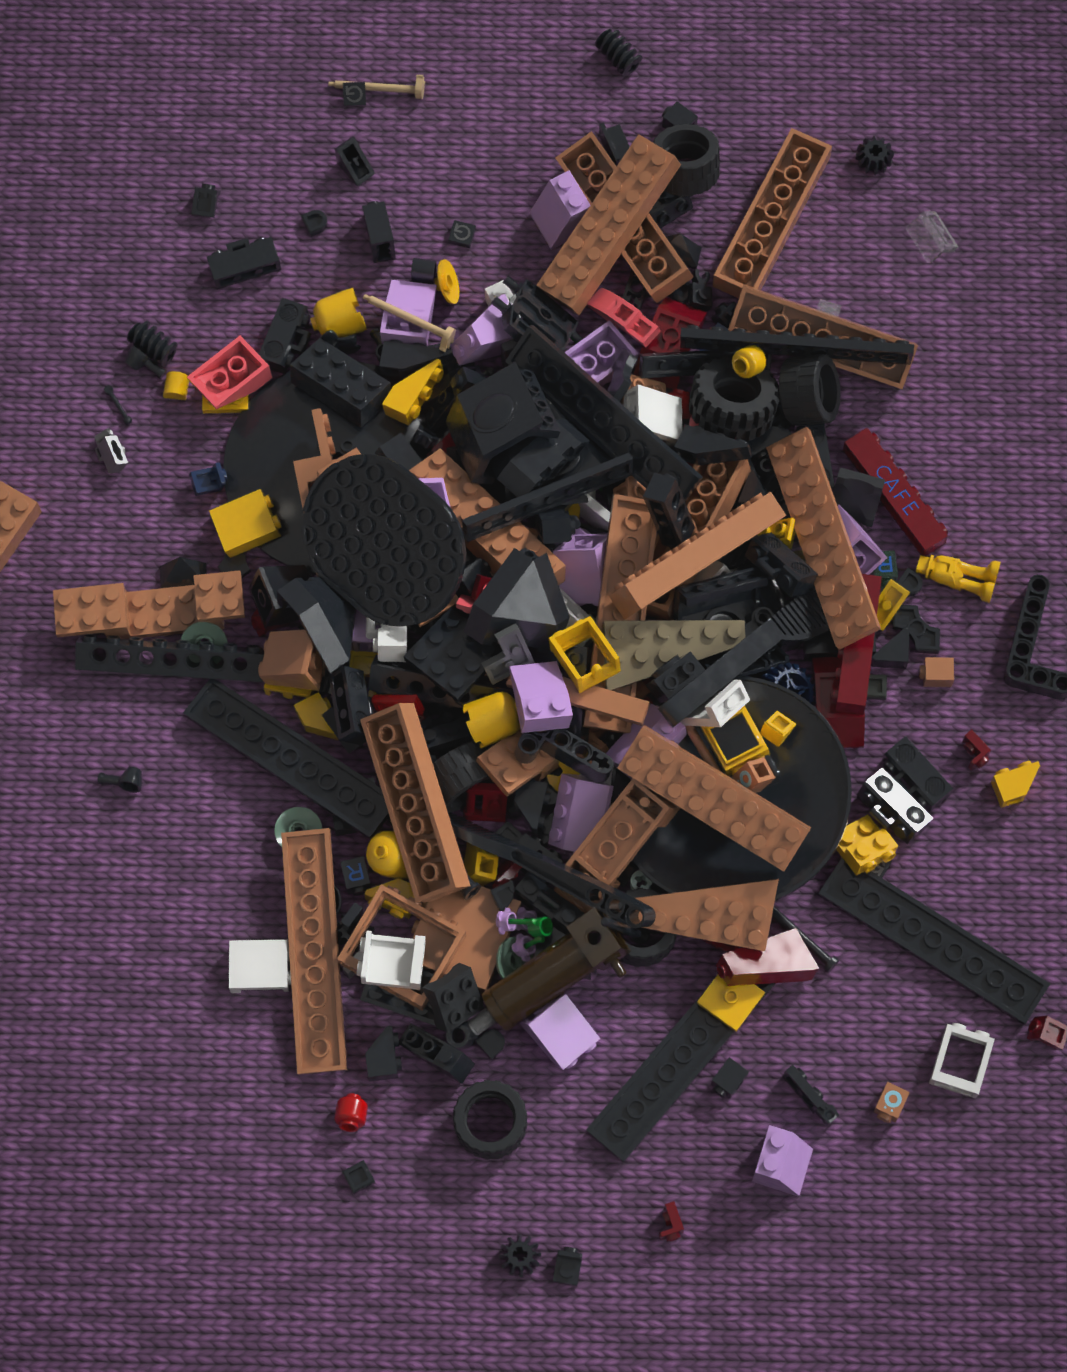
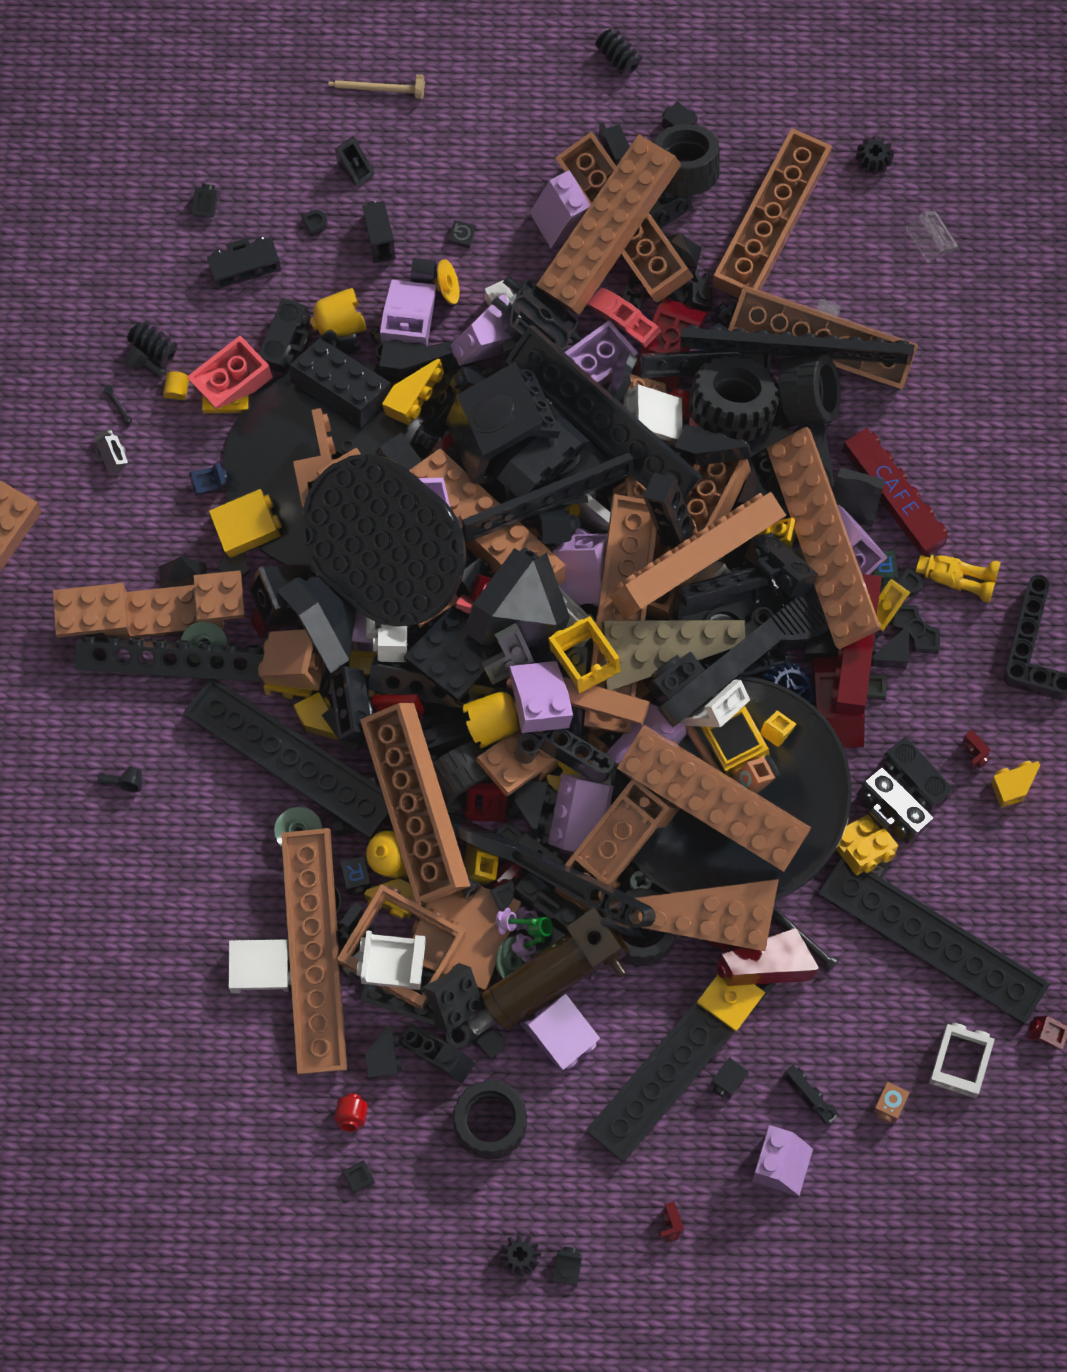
black tile [343,82,366,106] -> none
tan piece [363,294,456,352] -> none
yellow head [732,345,766,378] -> none
nougat brick [919,657,954,687] -> none

